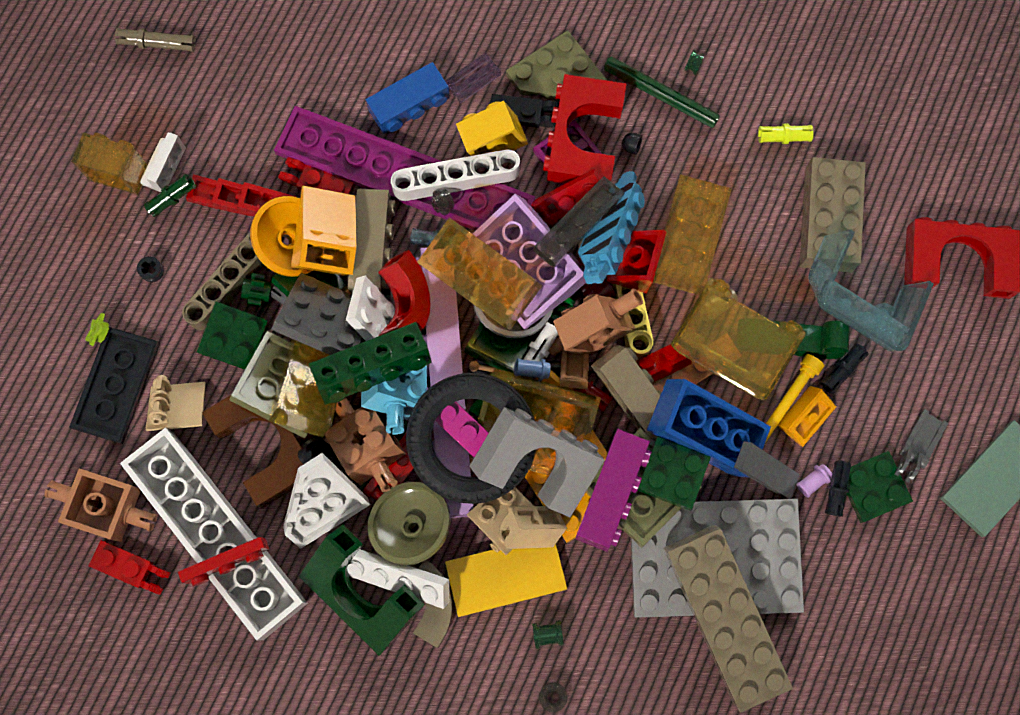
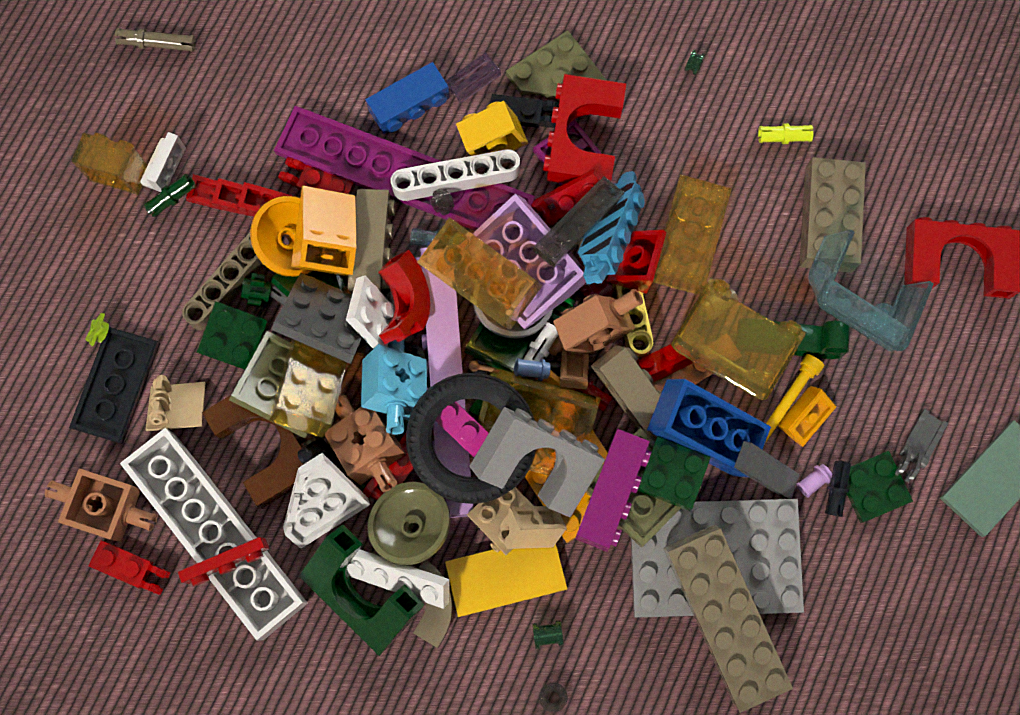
black bush [137,256,164,283] -> none
dark green brick [309,322,432,405] -> none
dark green axle [604,57,720,128] -> none
black hinge [621,133,643,155] -> none
black pin [820,343,869,394] -> none

